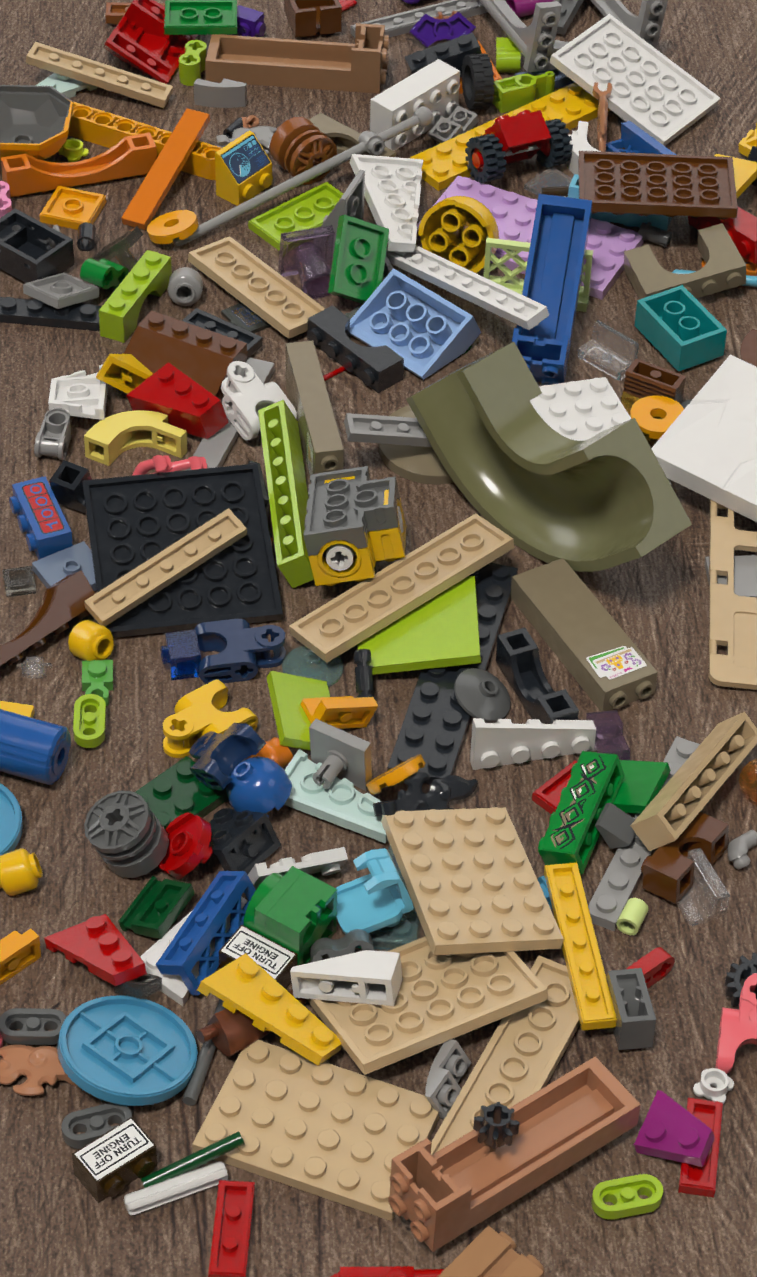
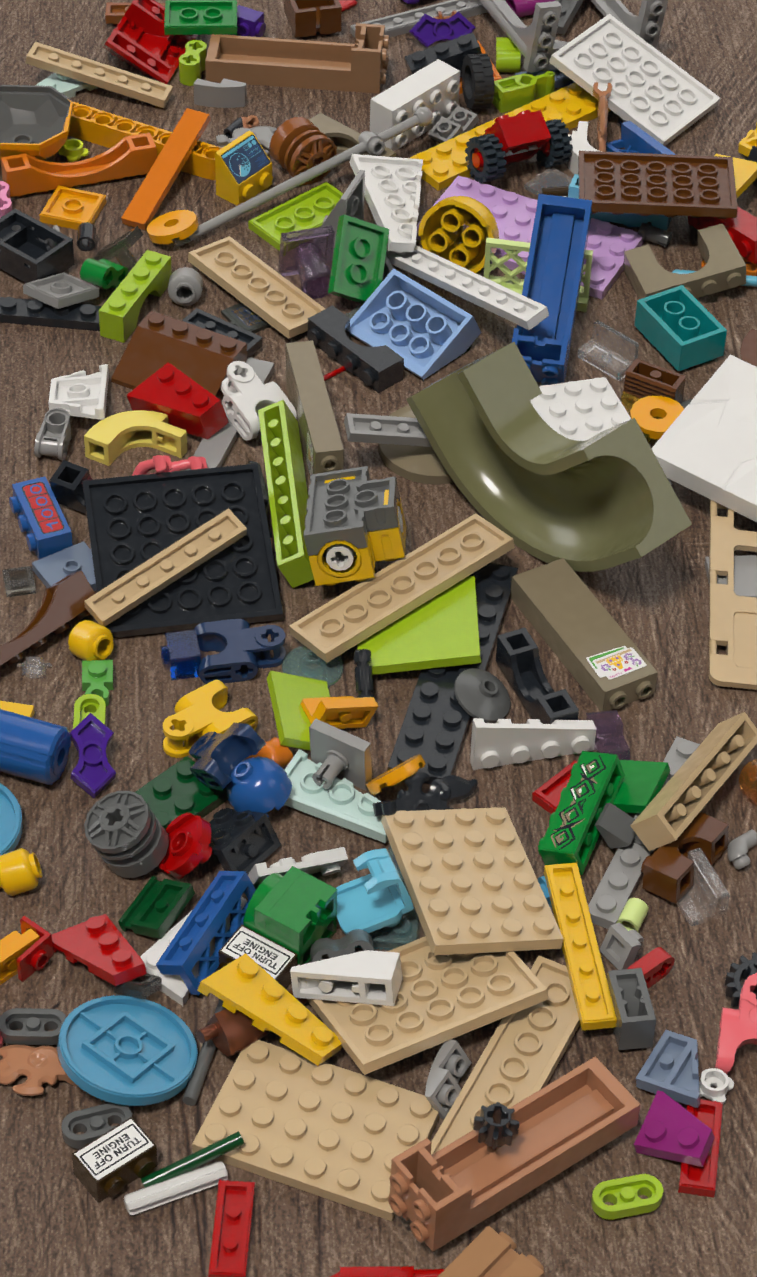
yellow slope [96,354,153,394] -> none
none -> red bracket [16,916,54,982]
none -> dark purple tile [70,713,116,798]
none -> light grey tile [599,923,644,970]
none -> sand blue wing [636,1030,700,1108]

